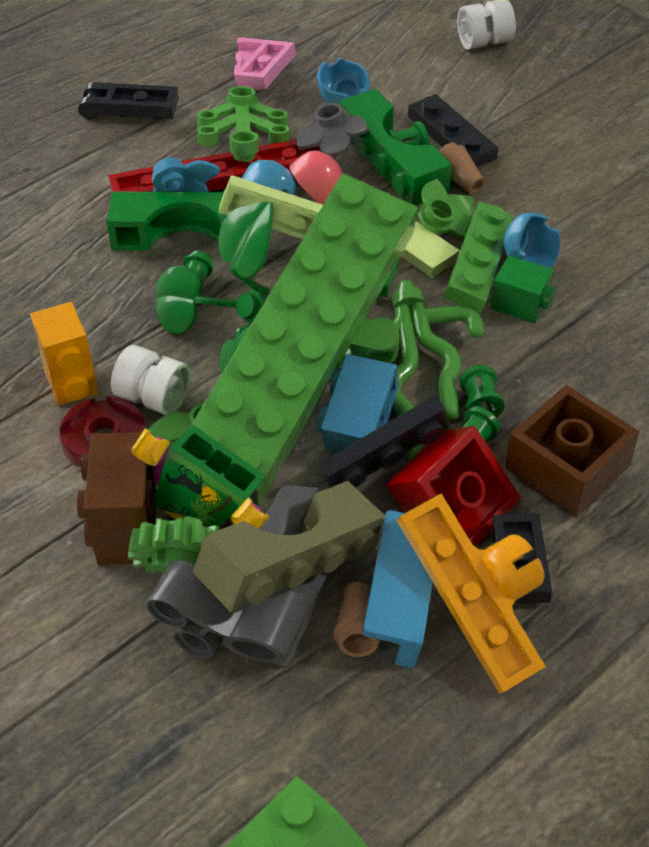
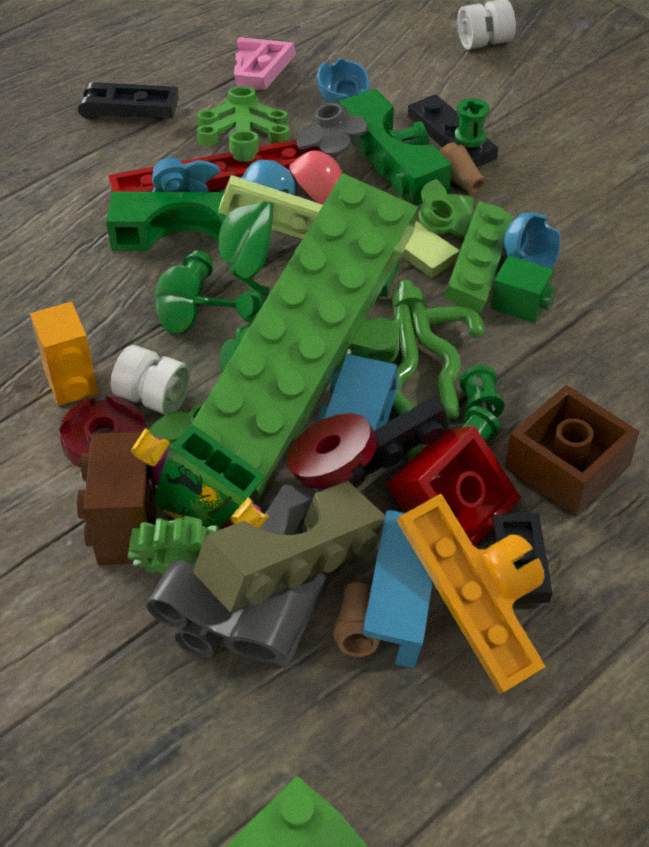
none -> dark red tile [287,413,377,488]
none -> green bush [454,98,490,147]

